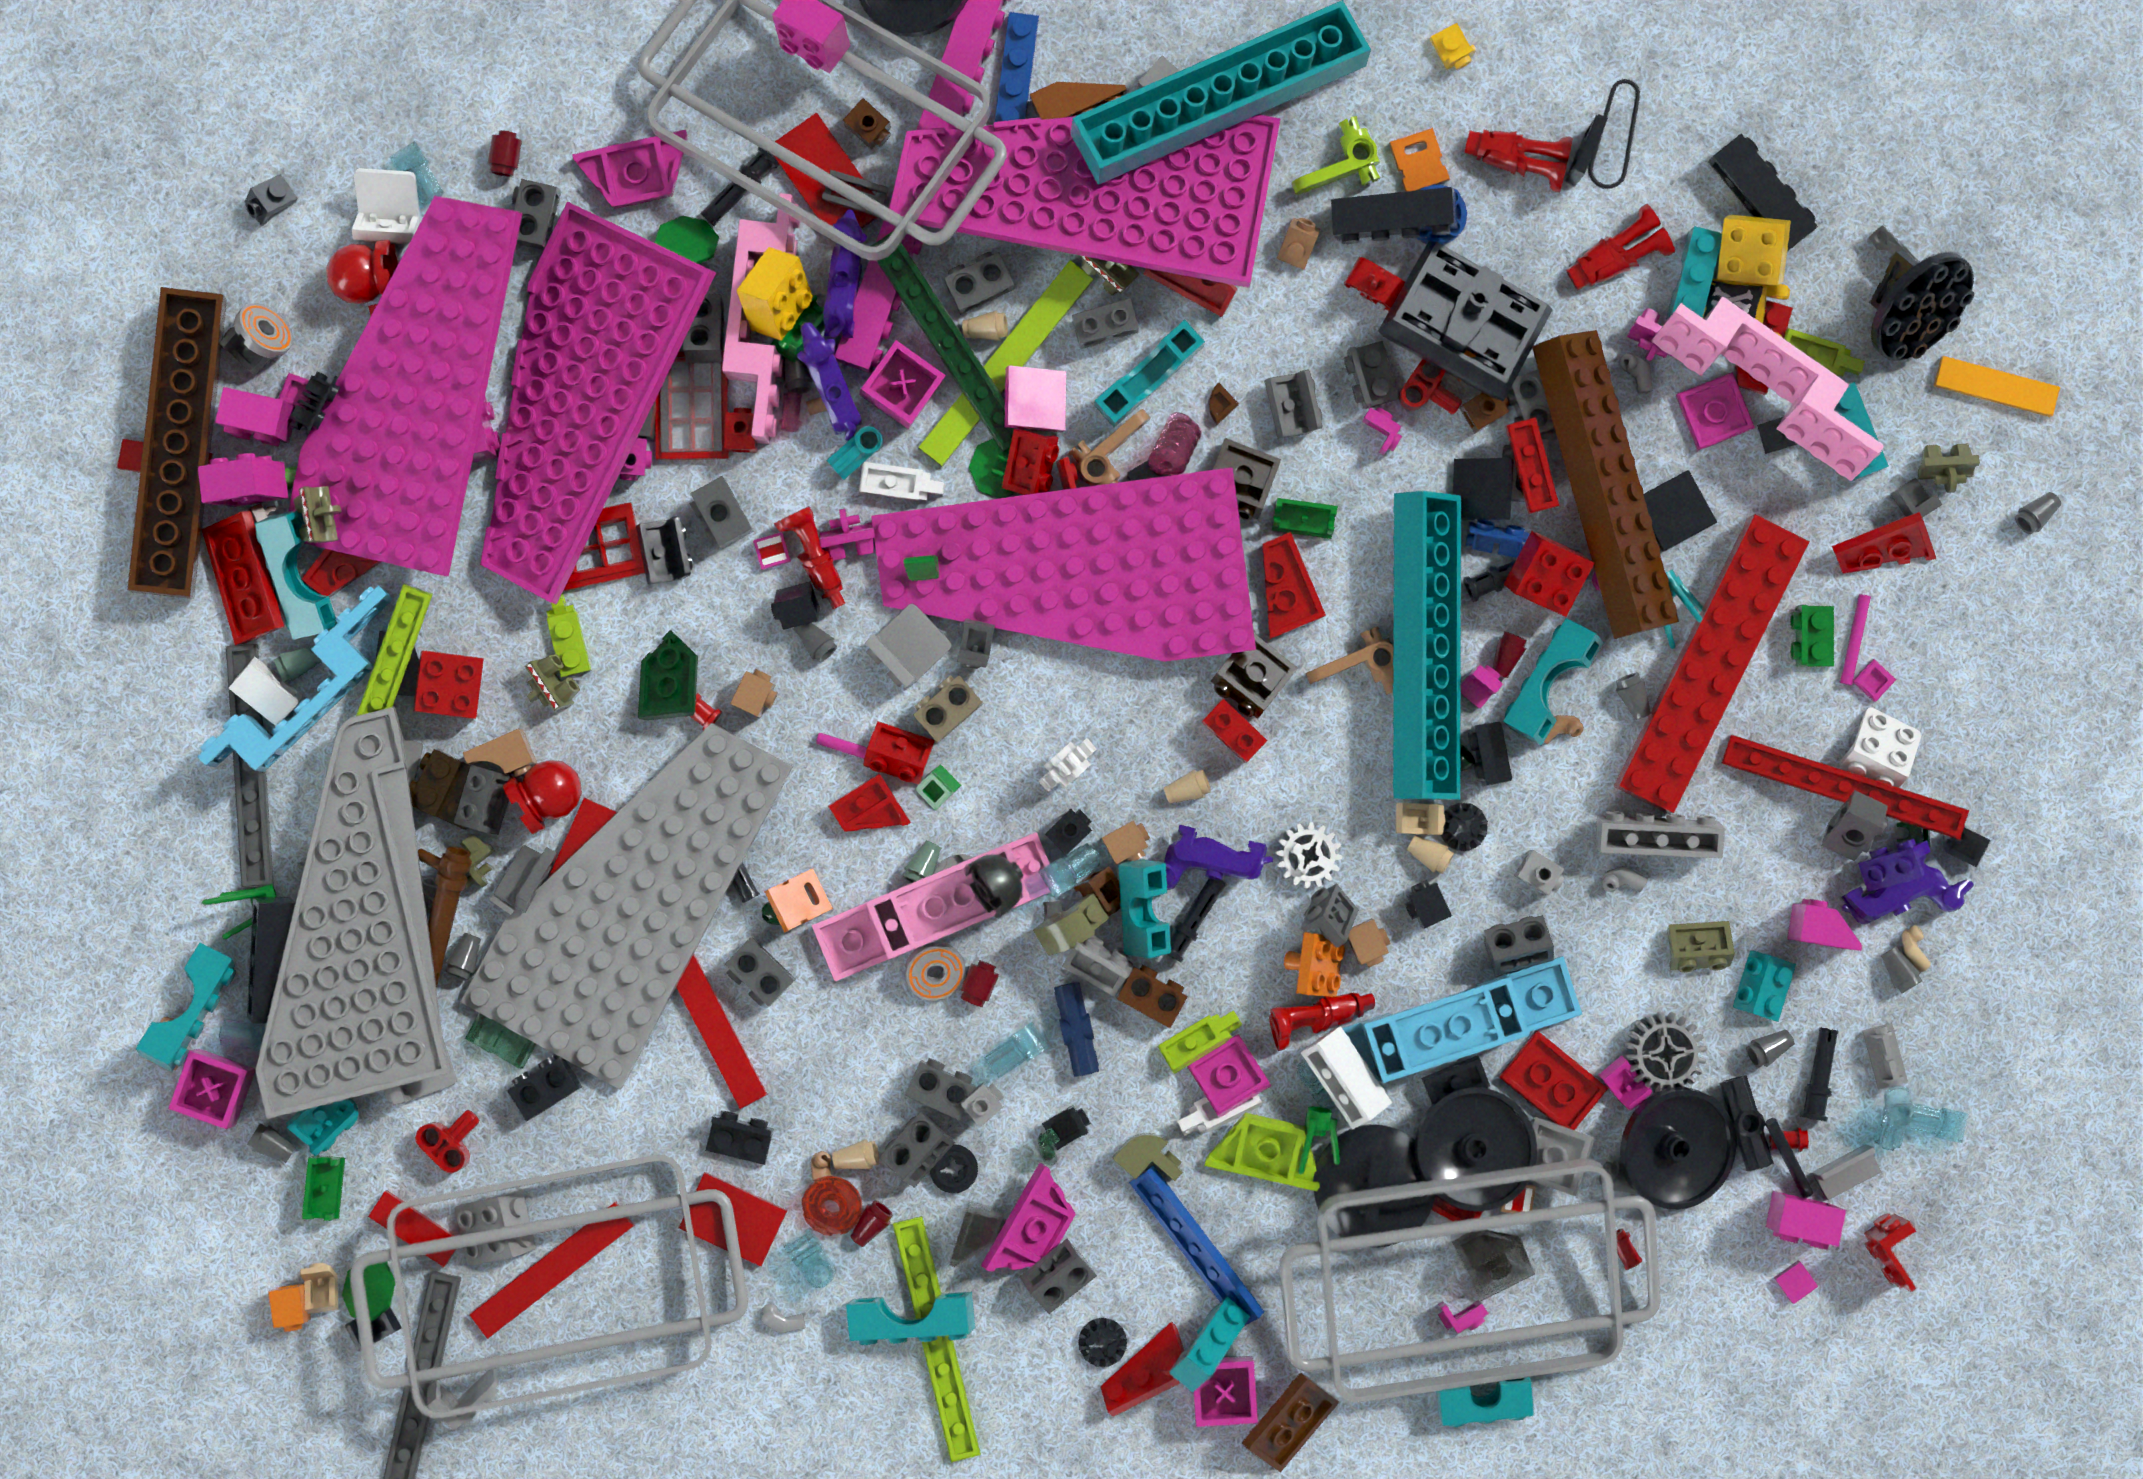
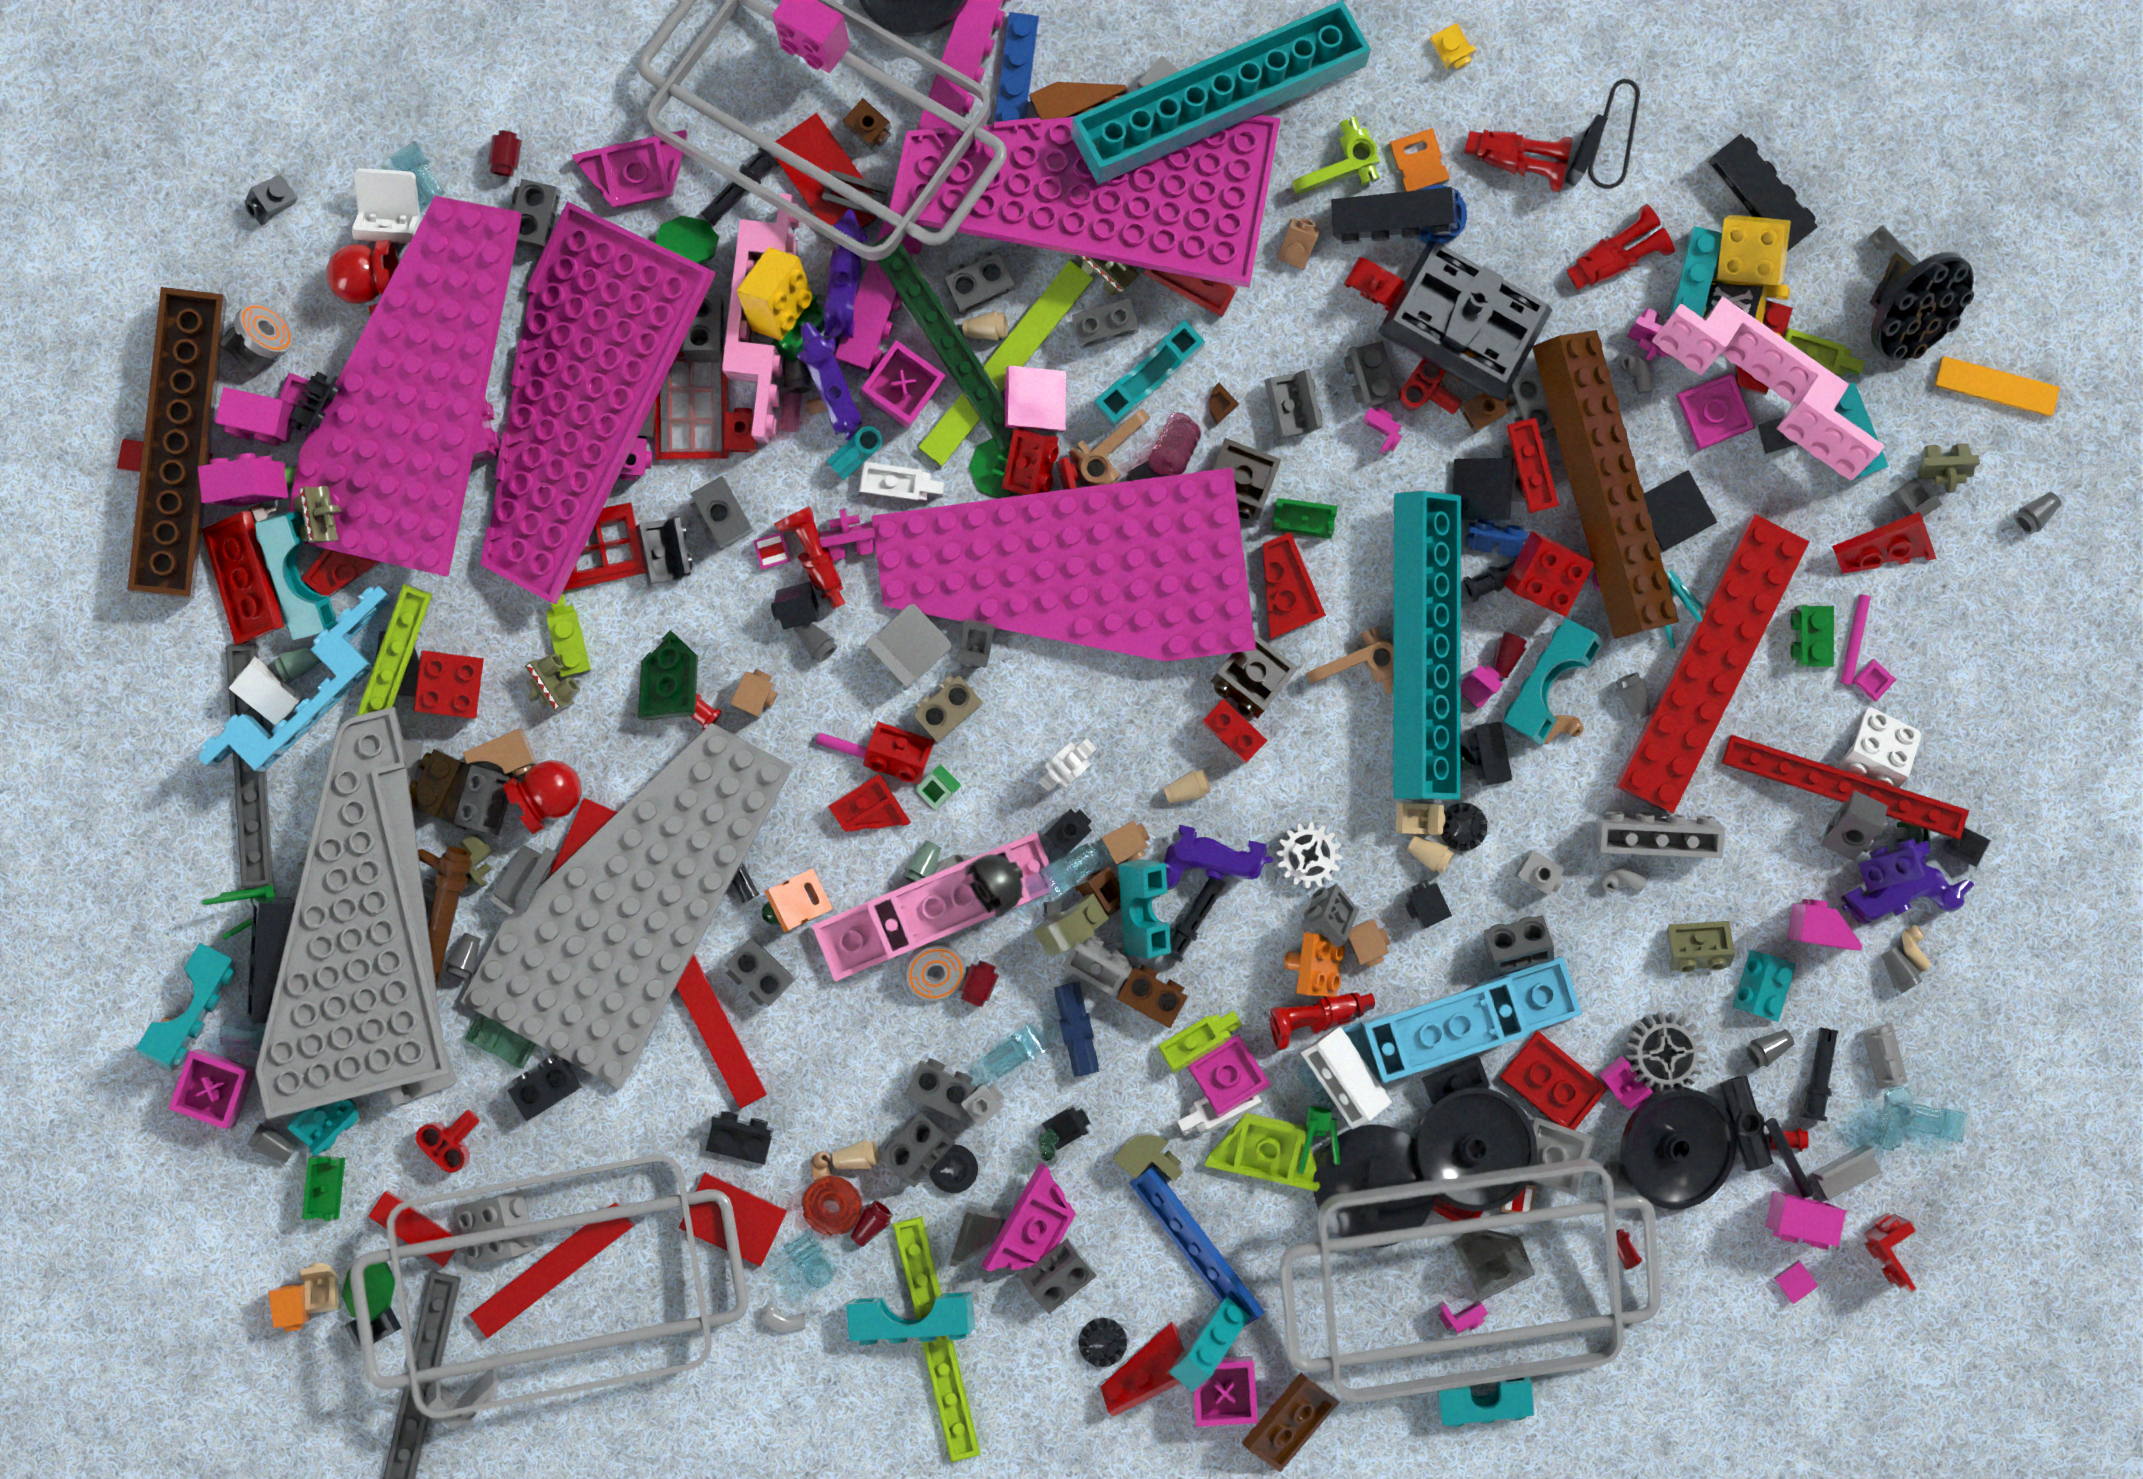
green slope [903,555,939,581] -> none

